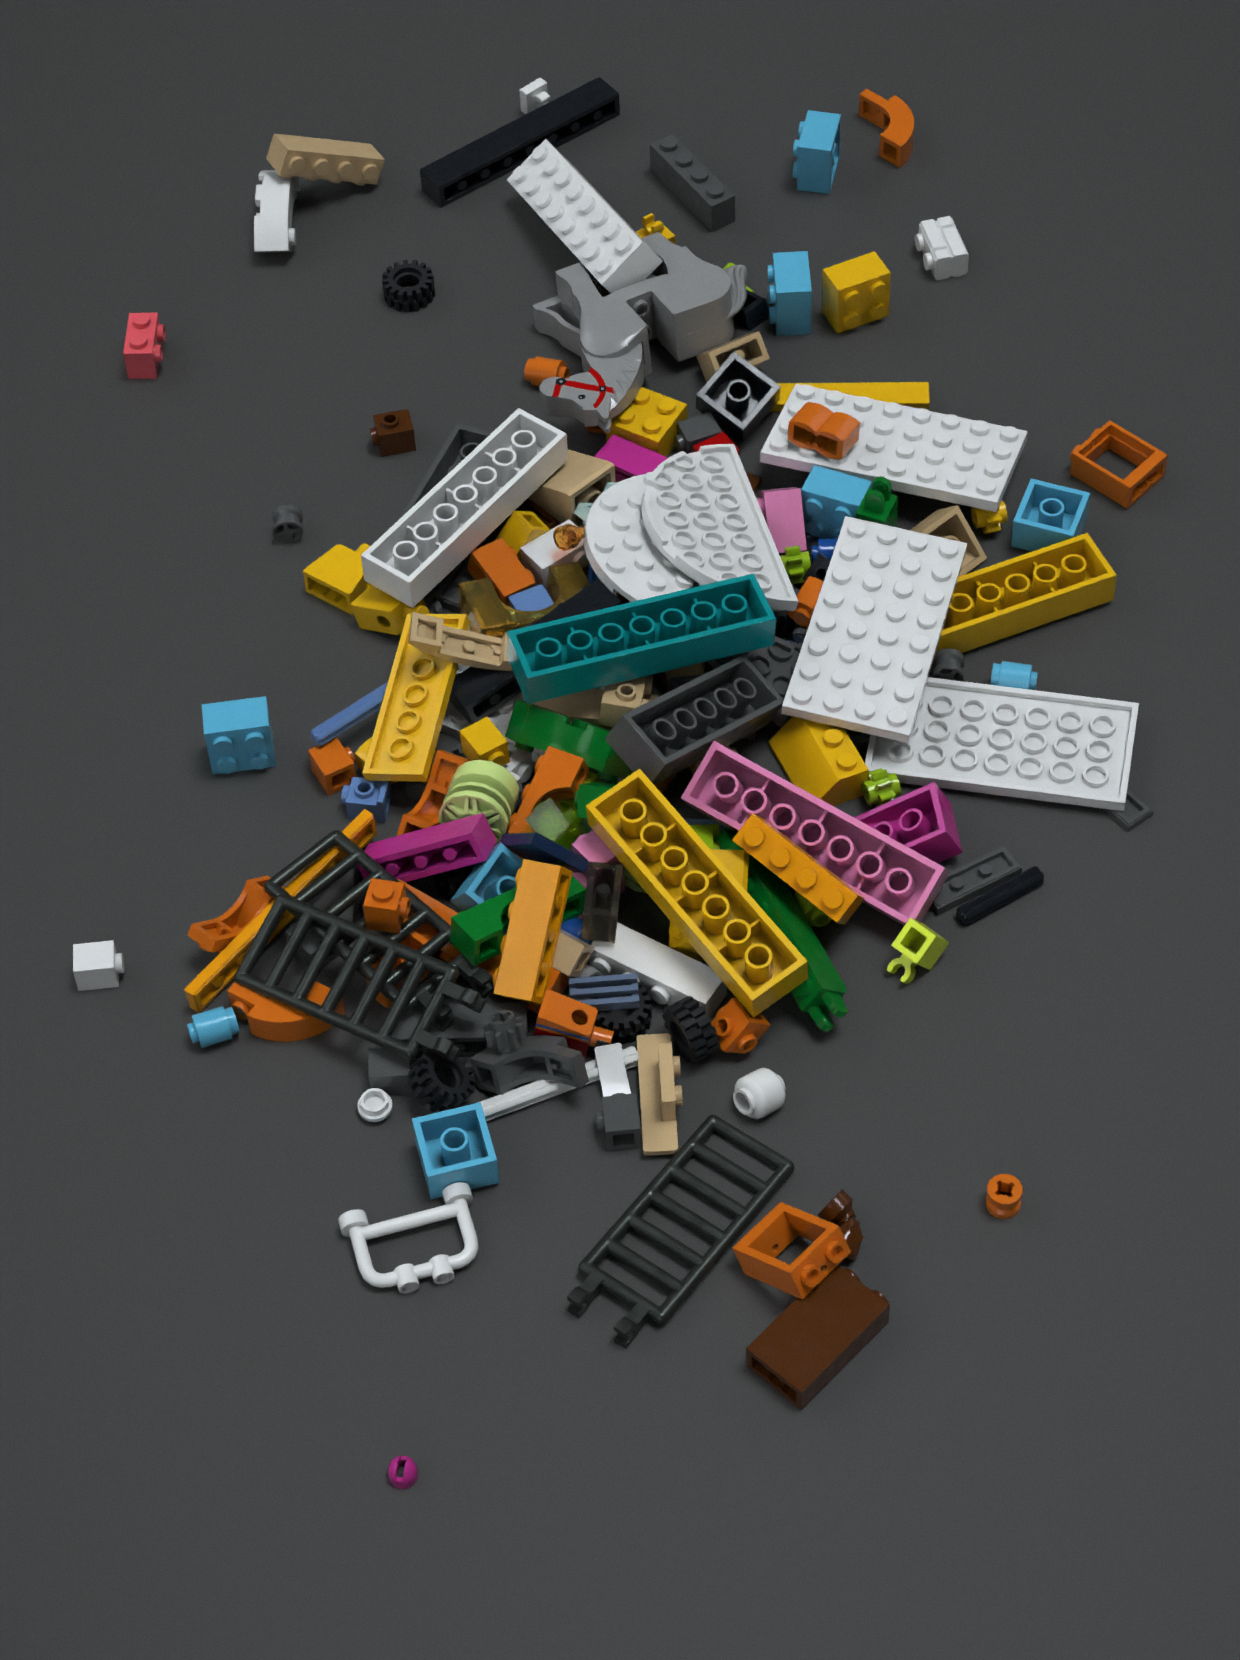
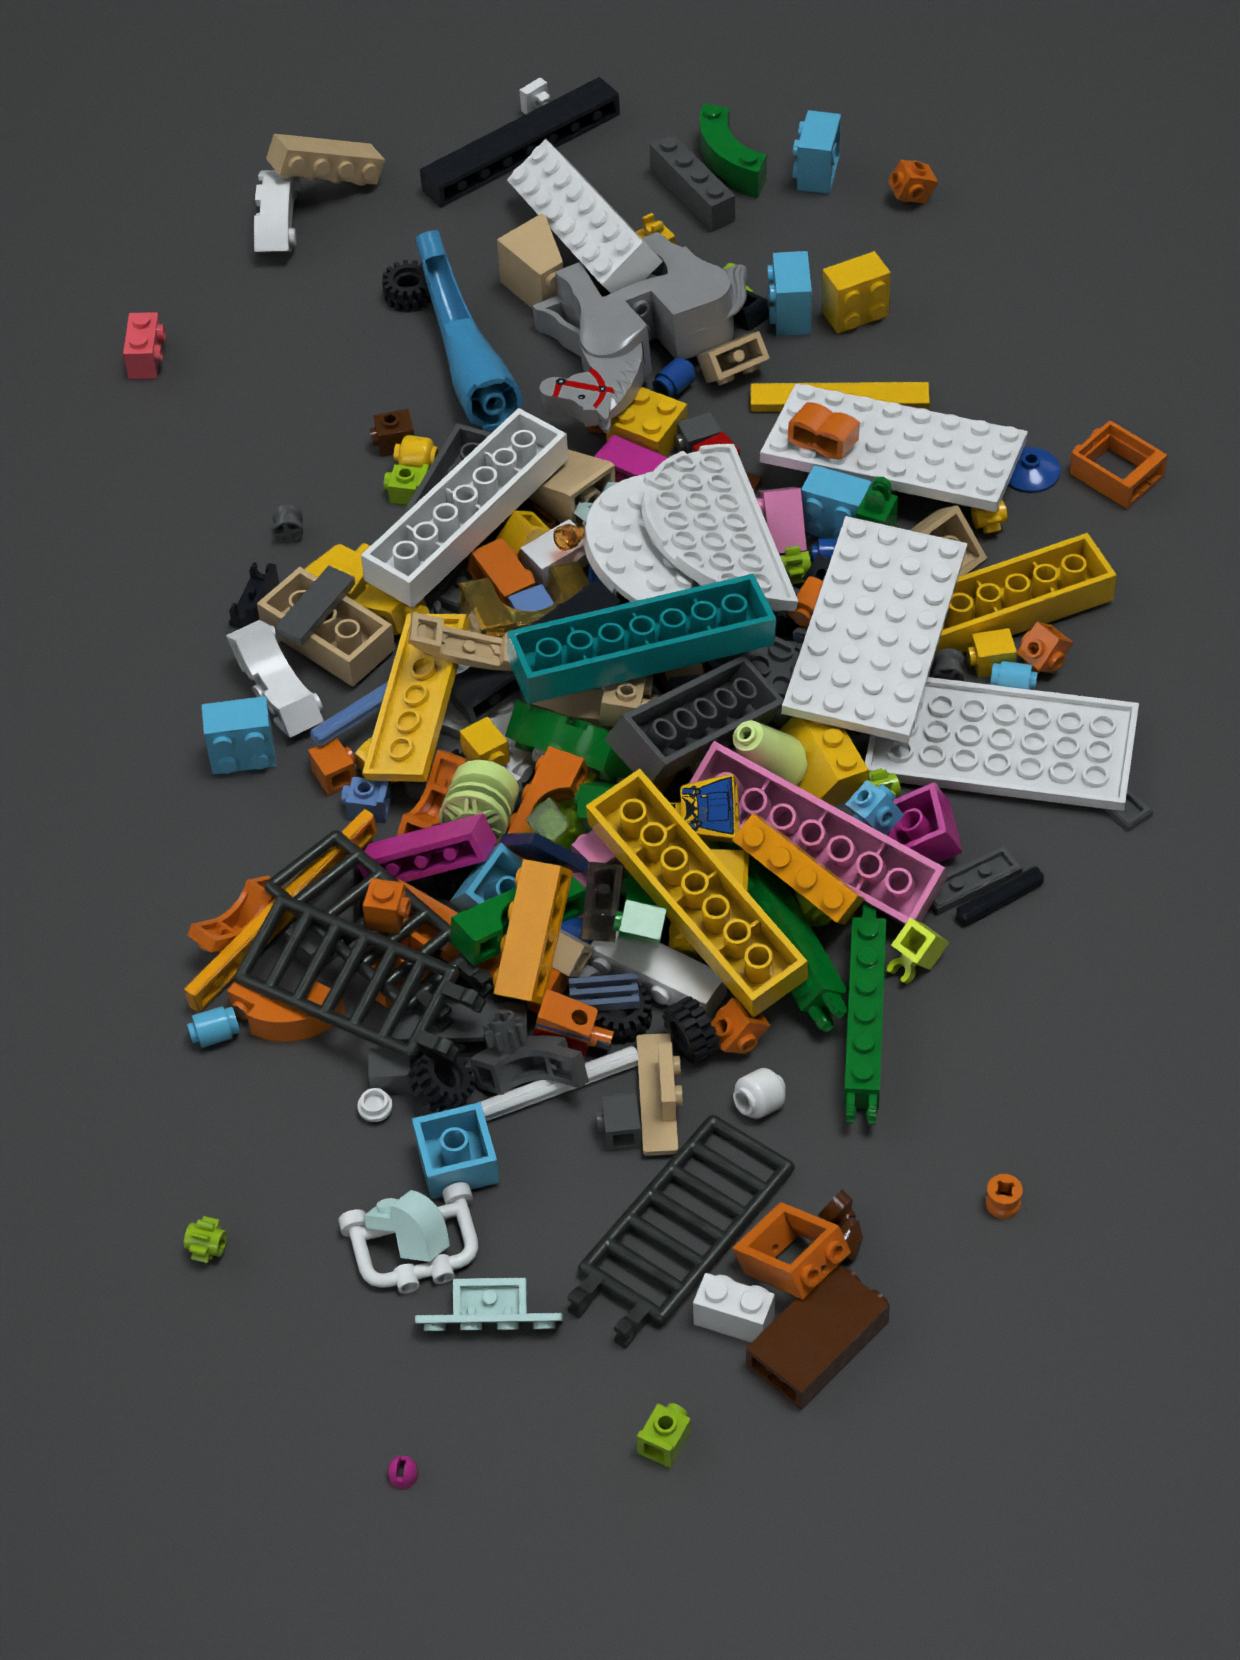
white brick [73,940,125,991] -> none
orange brick [524,356,570,386] -> none
white sticker [594,1043,631,1096] -> none
black brick [696,351,781,443] -> none
orange arch [859,88,914,168] -> none
white brick [915,216,969,280] -> none
medium azure brick [1011,478,1090,552] -> none
none -> lime gear [184,1216,227,1263]
none -> white brick [226,620,324,737]
none -> black hinge [229,562,279,628]
none -> tan brick [257,567,395,687]
none -> dark grey tile [275,565,355,646]
none -> light aqua brick [364,1190,450,1262]
none -> lime brick [384,464,430,505]
none -> yellow head [393,435,439,468]
none -> dark azure brick [414,230,523,431]
none -> light aqua bracket [415,1278,563,1331]
none -> tan slope [497,213,563,309]
none -> brick [612,875,667,948]
none -> lime brick [637,1403,691,1468]
none -> blue brick [652,358,695,398]
none -> torso [670,774,740,843]
none -> white brick [693,1273,775,1343]
none -> green brick [699,103,767,198]
none -> yellowish green cone [733,720,808,786]
none -> green hinge [844,901,886,1125]
none -> medium azure brick [845,780,904,835]
none -> orange brick [888,159,938,204]
none -> yellow brick [966,628,1017,678]
none -> blue dish [1008,447,1061,493]
none -> orange brick [1017,622,1074,674]

